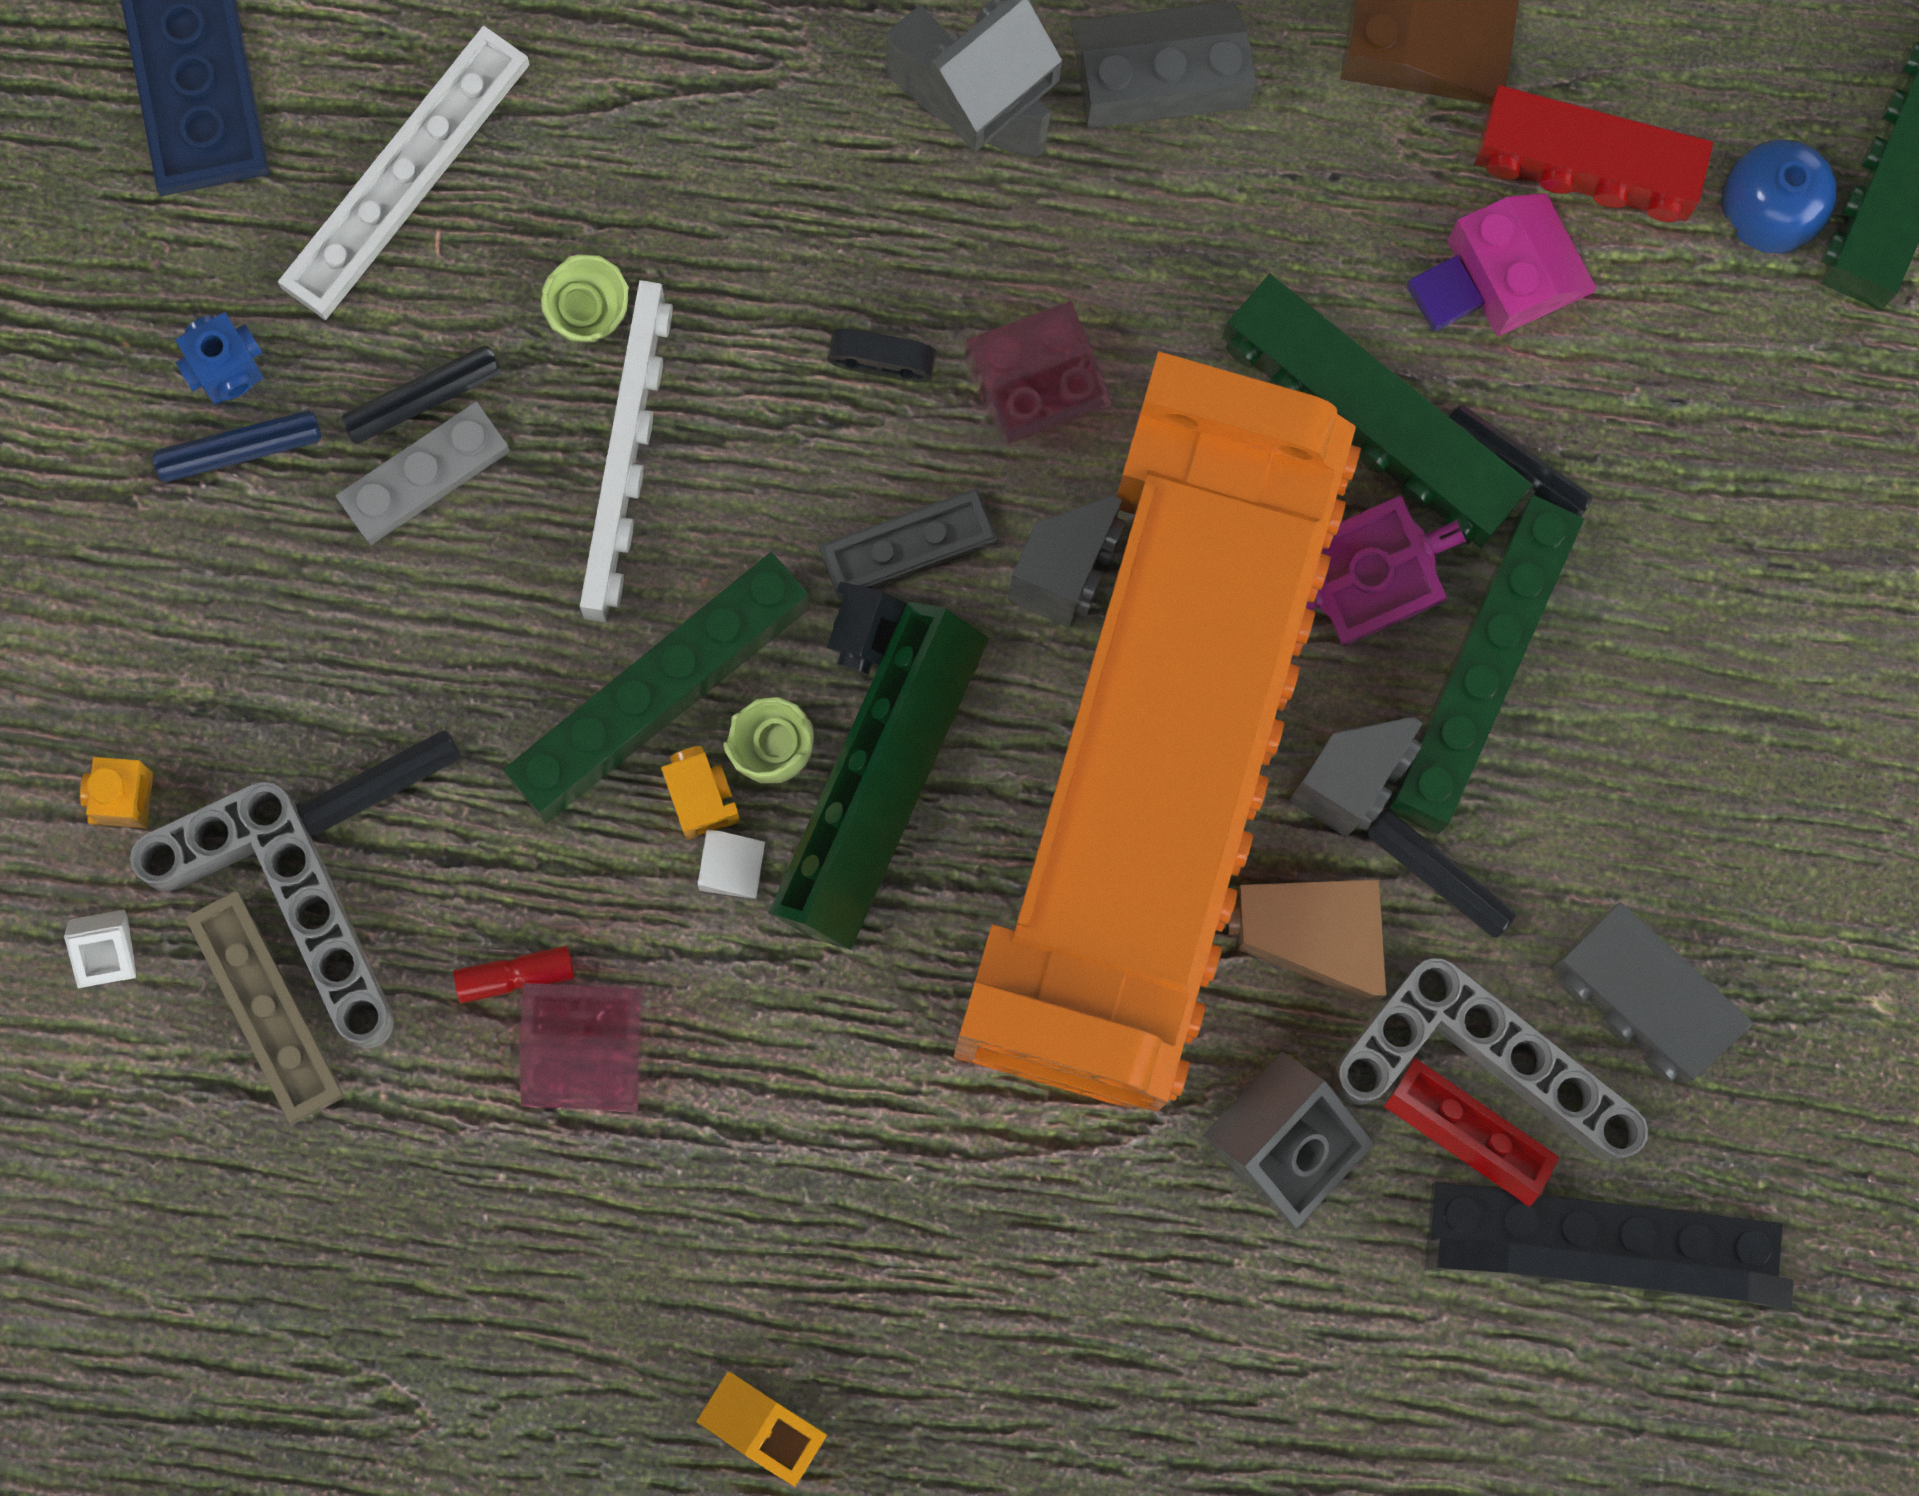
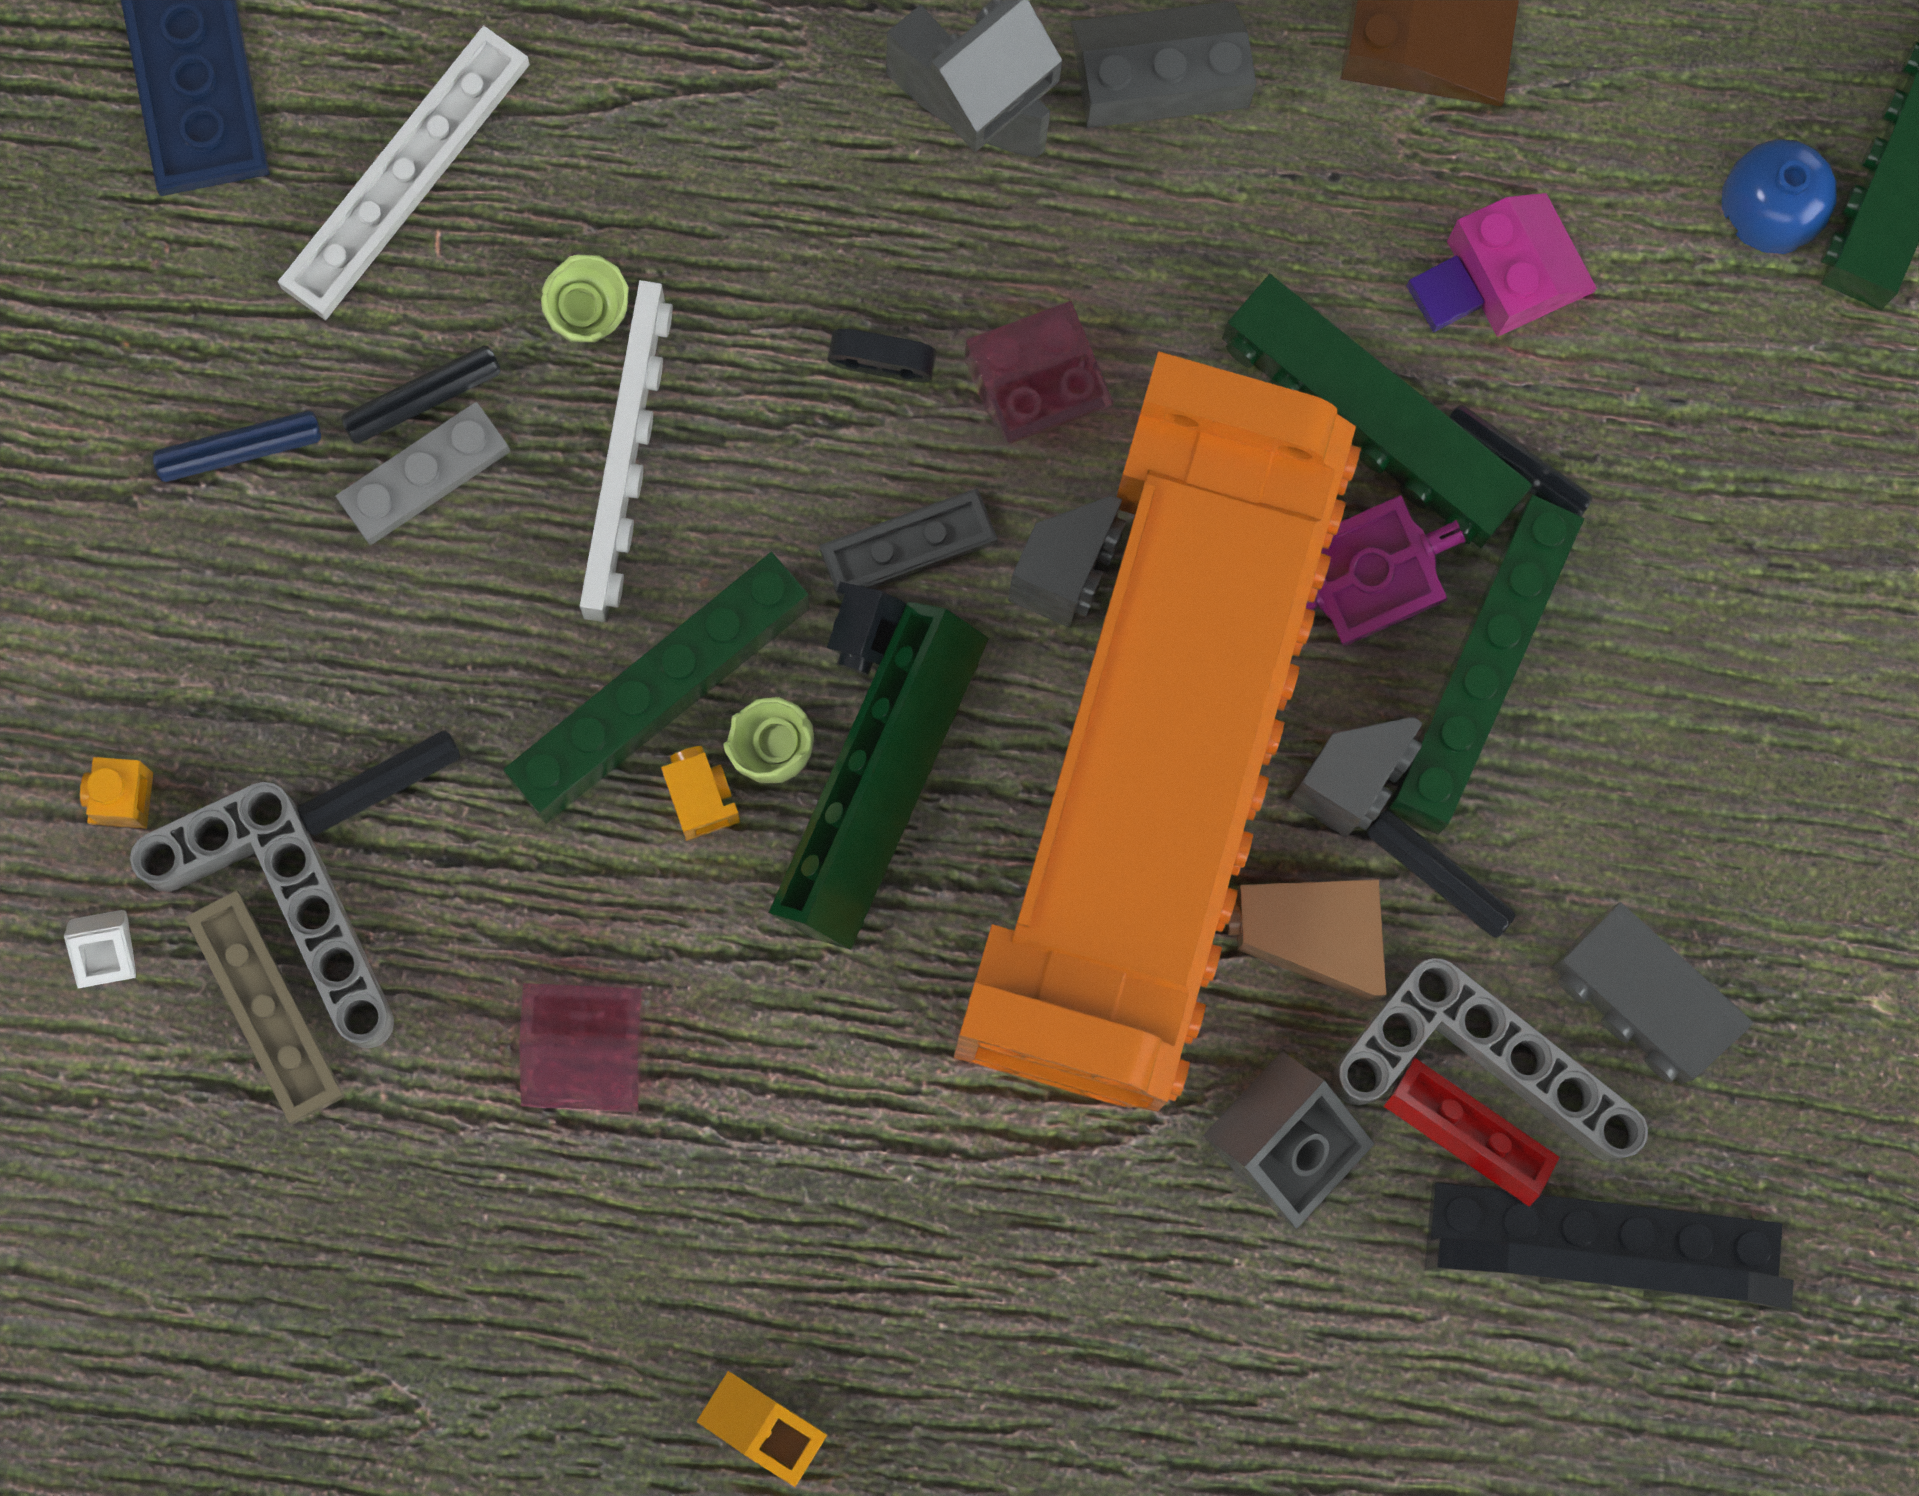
blue brick [175,312,264,406] -> none
red piece [453,945,575,1004] -> none
white slope [698,829,765,899] -> none
red brick [1474,85,1714,222] -> none

